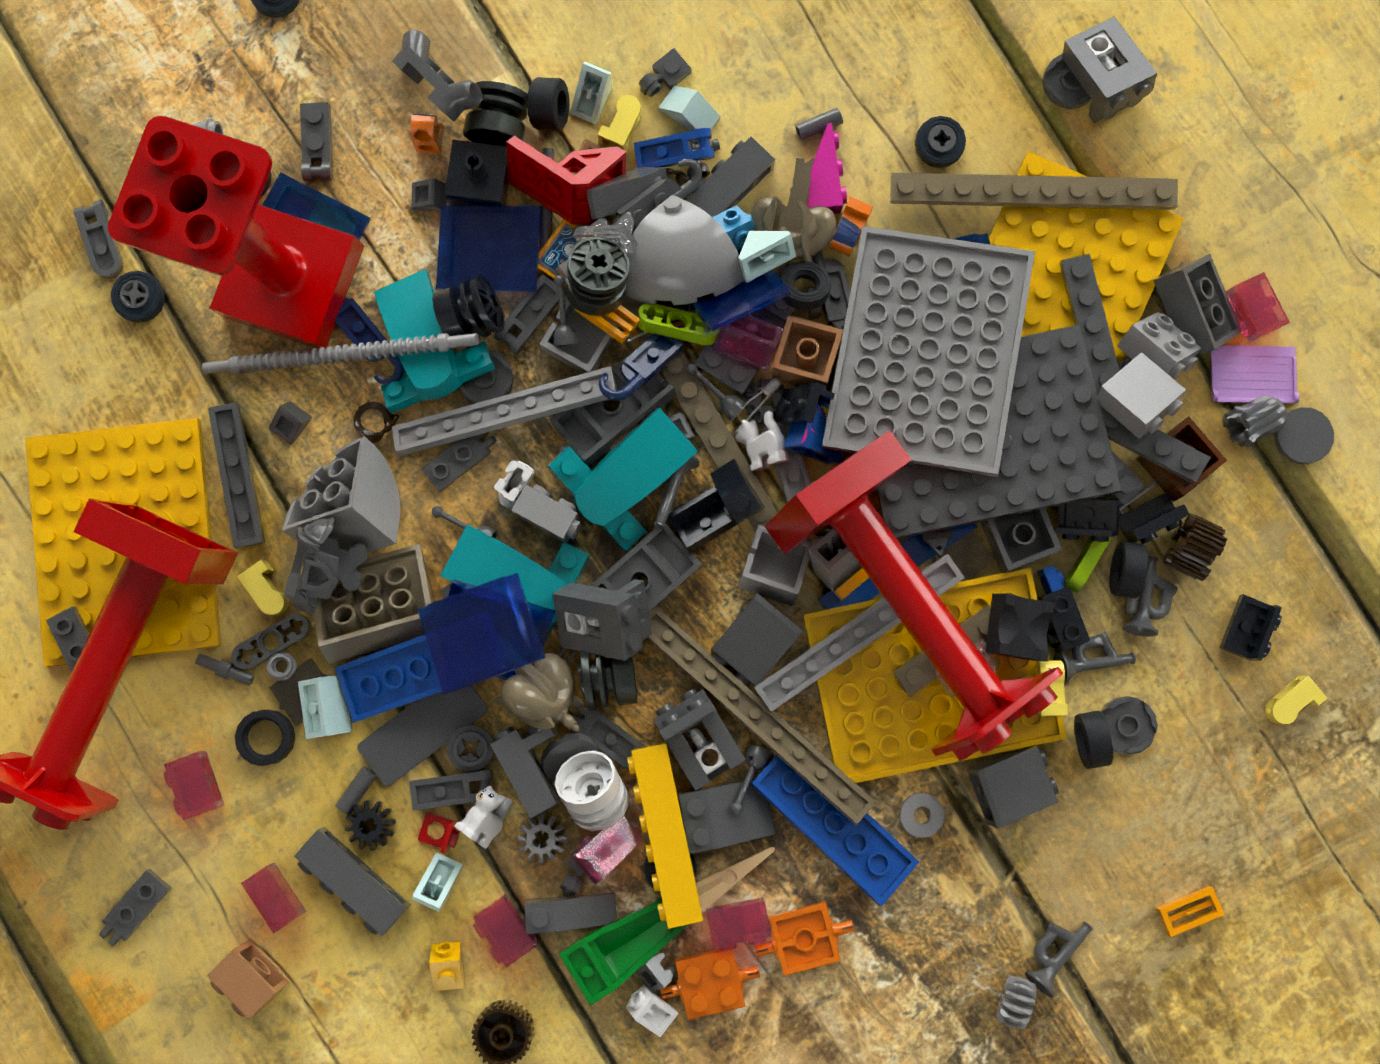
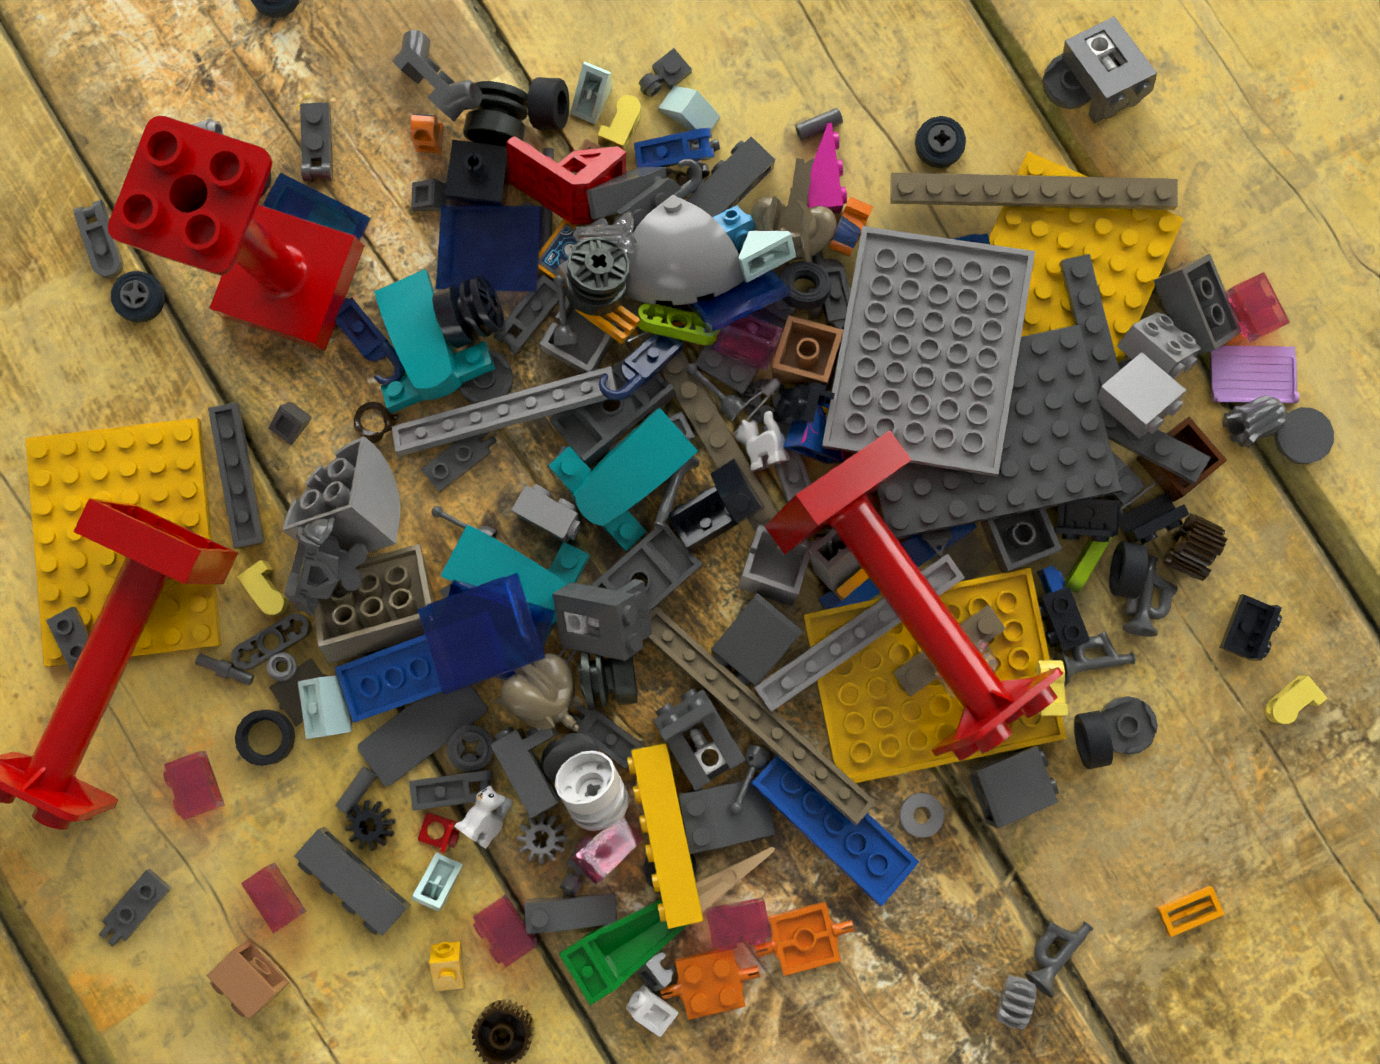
light grey hose [202,333,479,374] -> none
white animal [494,461,535,508] -> none
black brick [985,594,1055,662] -> none

